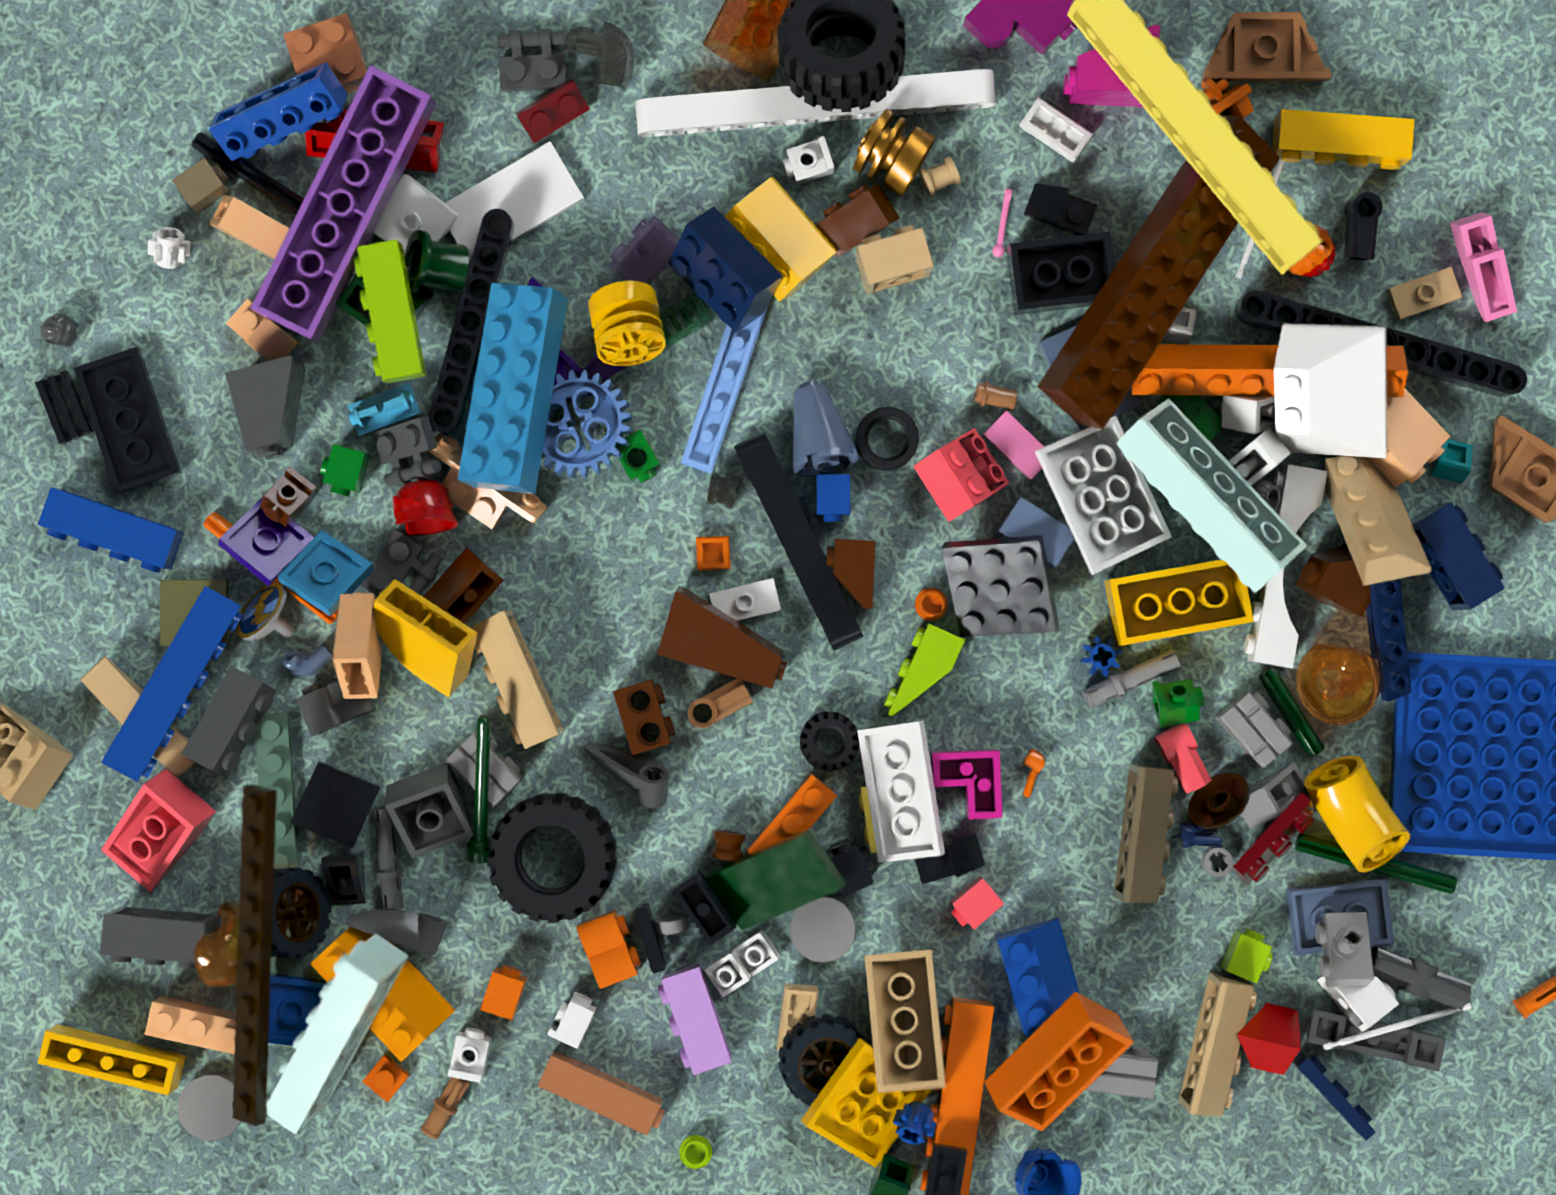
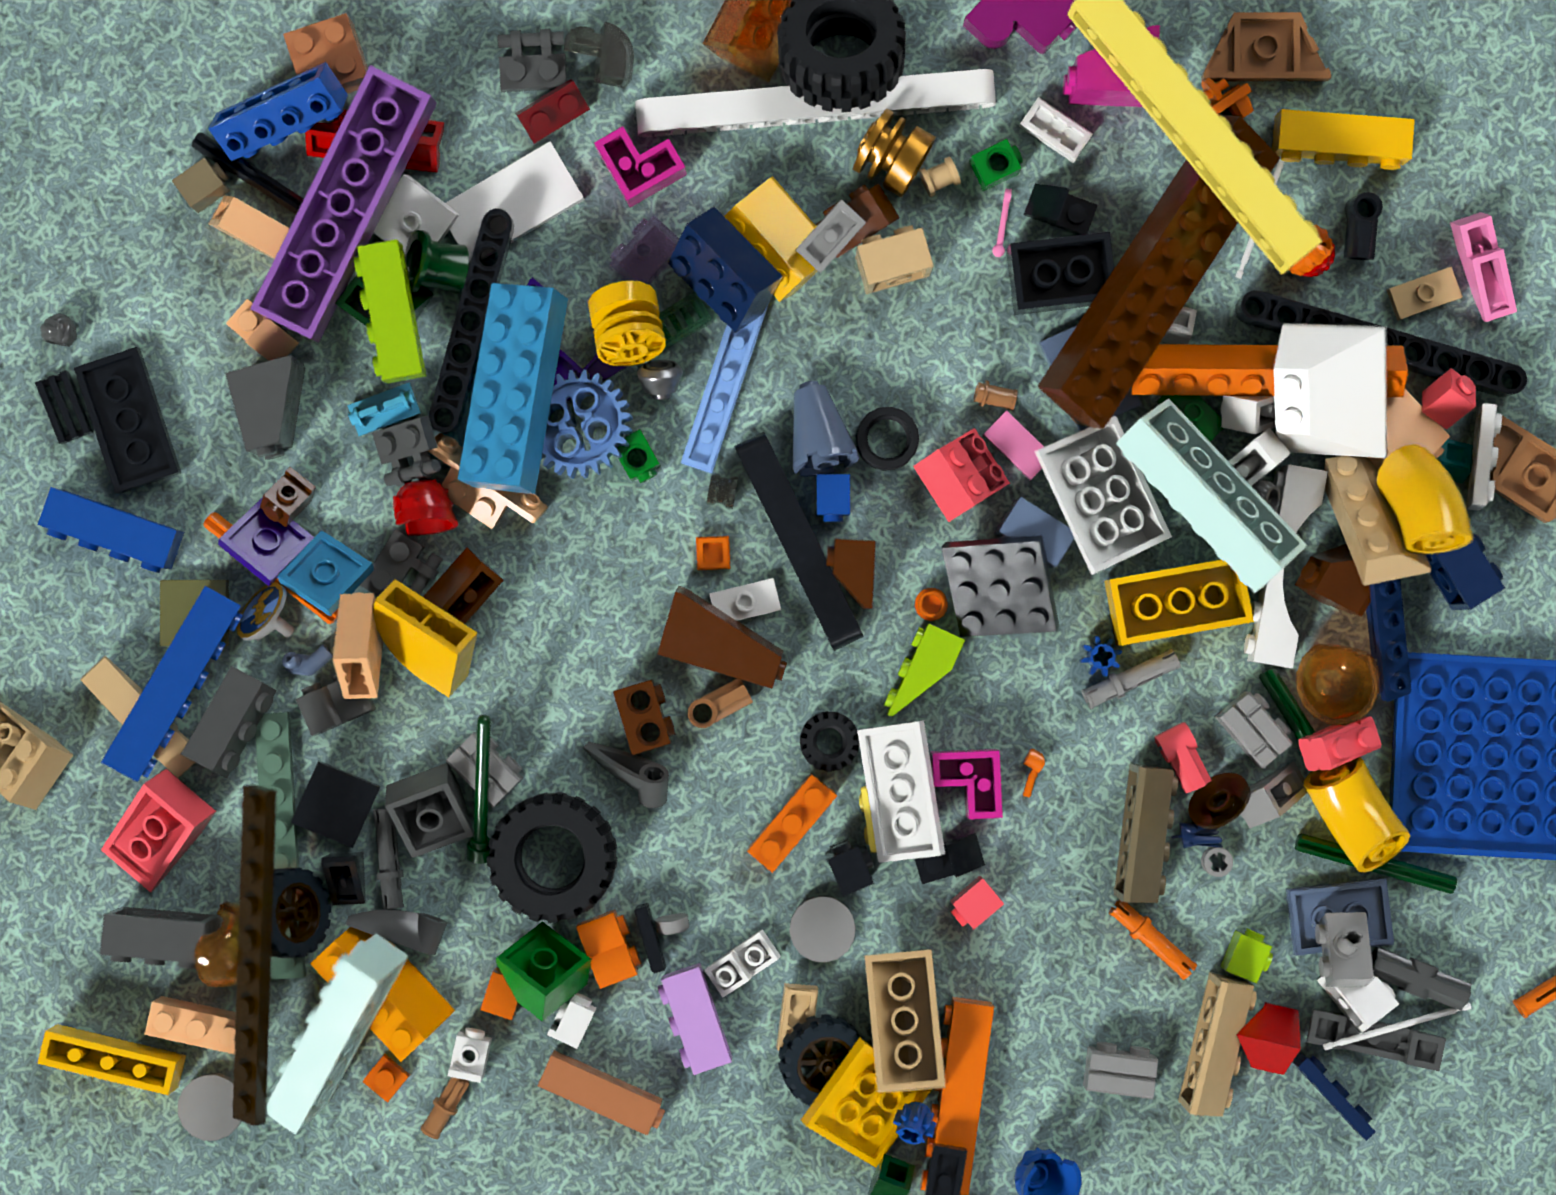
white gear [148,227,191,269] -> none
blue plate [268,973,327,1046] -> none
green brick [320,444,371,497] -> none
tan slope [472,610,564,749] -> none
black brick [672,869,737,945] -> none
lime plate [679,1135,712,1169] -> none
dark green tile [705,829,846,930] -> none
reddish brown wheel [710,830,746,861] -> none
white brick [782,136,834,186] -> none
orange brick [984,992,1134,1131] -> none
blue slope [995,918,1080,1037] -> none
green brick [1152,679,1205,728] -> none
dark red plate [1233,792,1315,885] -> none
none -> green slope [496,921,591,1021]
none -> dark pink brick [594,126,687,208]
none -> flat silver cone [637,360,683,400]
none -> light grey plate [795,199,866,273]
none -> green brick [969,139,1023,192]
none -> orange pin [1109,899,1197,980]
none -> coral brick [1298,716,1382,771]
none -> yellow brick [1377,444,1473,554]
none -> coral brick [1422,368,1476,430]
none -> white plate [1466,403,1502,510]

